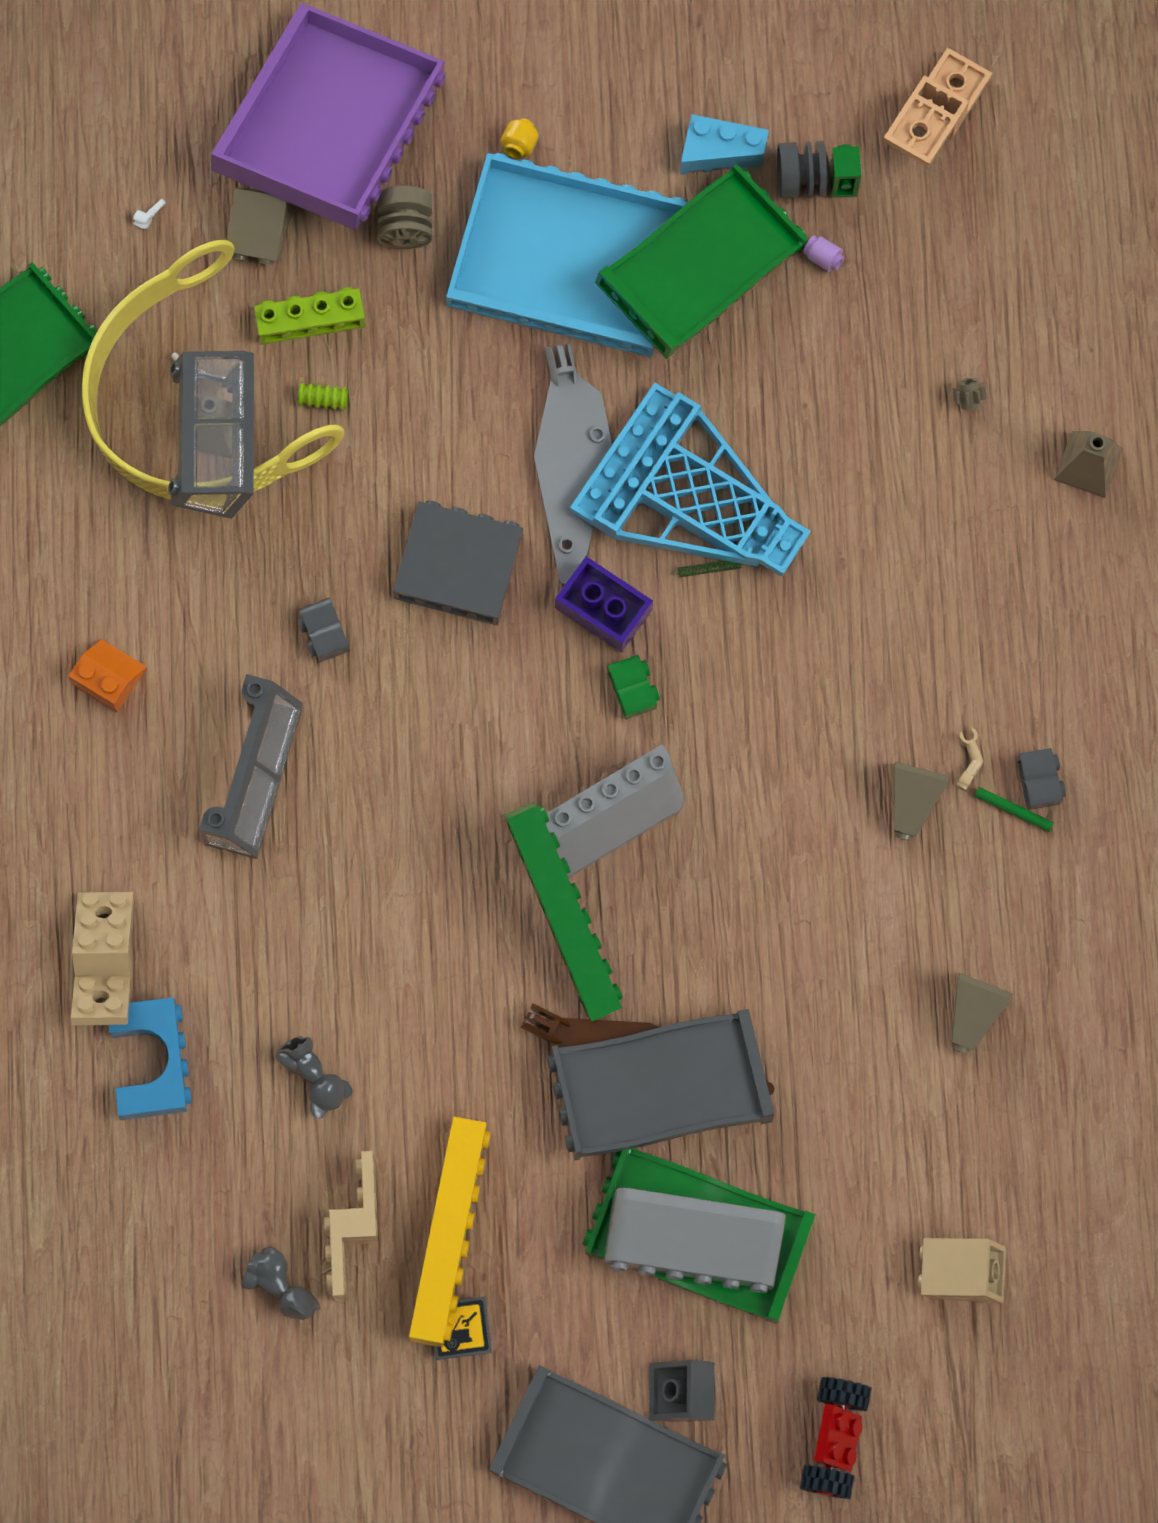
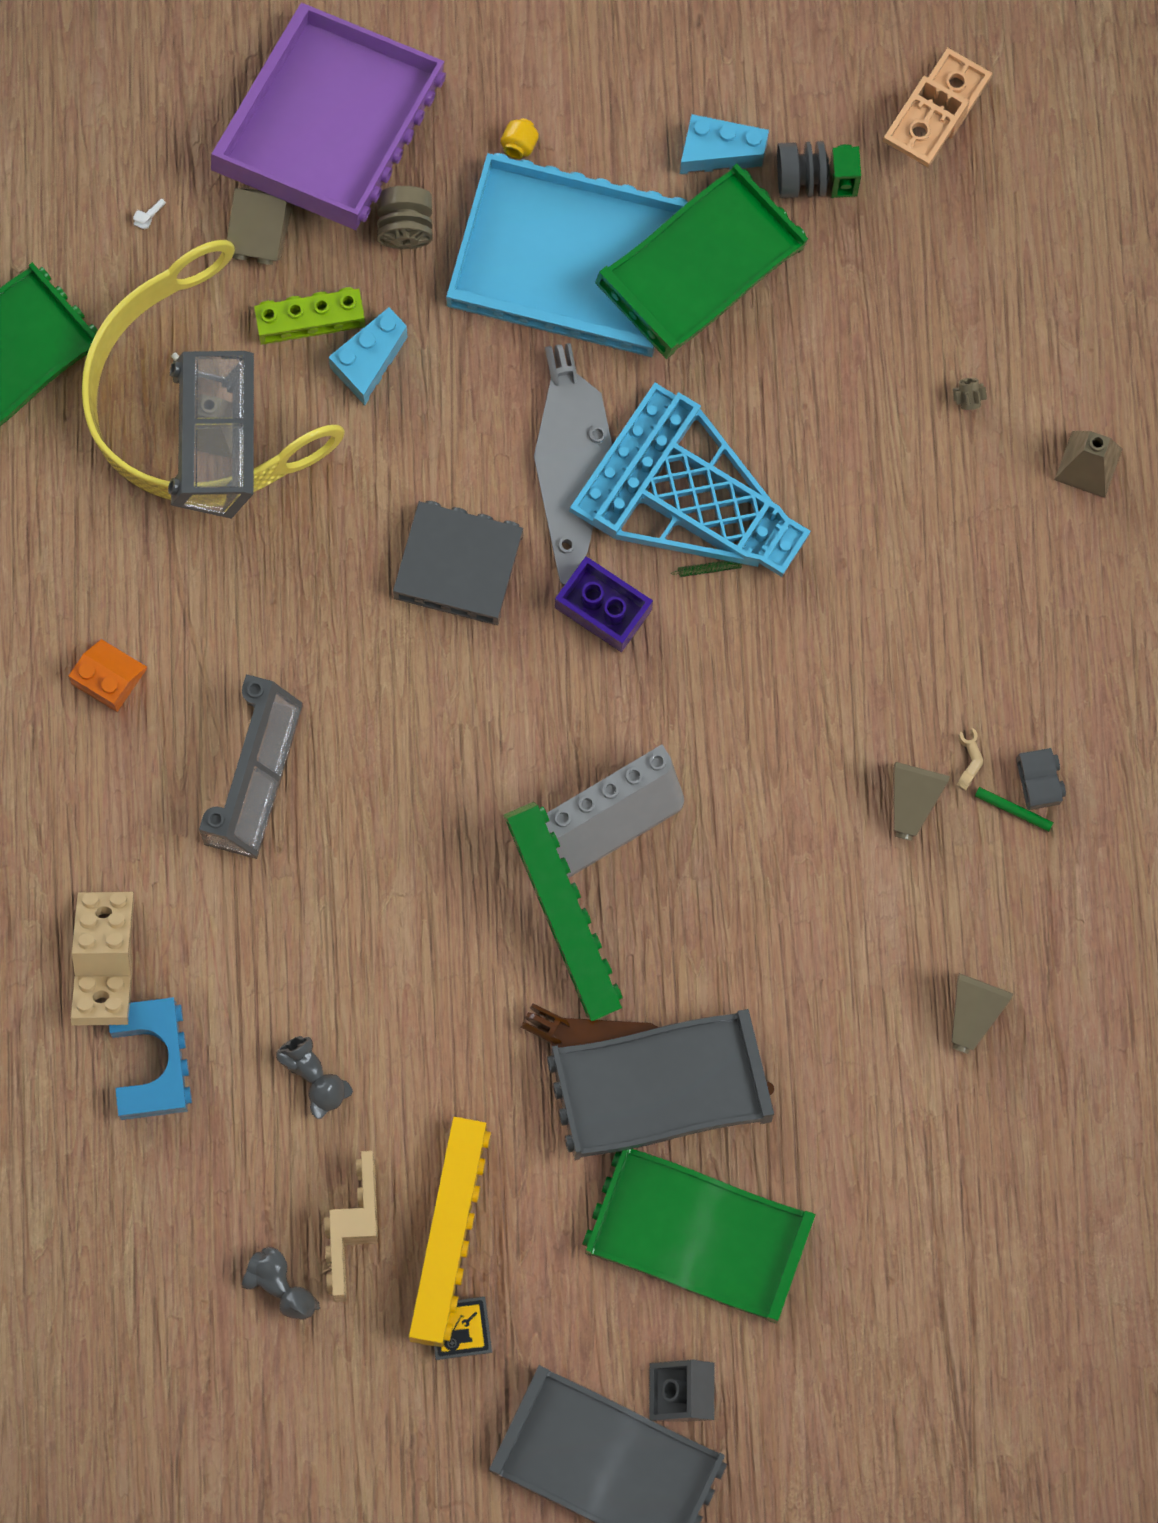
dark grey brick [297,597,350,662] -> none
lime piece [298,382,348,411] -> none
light grey windscreen [604,1188,786,1293] -> none
green brick [607,655,660,720] -> none
plate [800,1377,872,1499] -> none
lavender brick [803,235,844,272] -> none
tan slope [918,1238,1006,1303] -> none
none -> medium azure wedge [328,307,408,405]

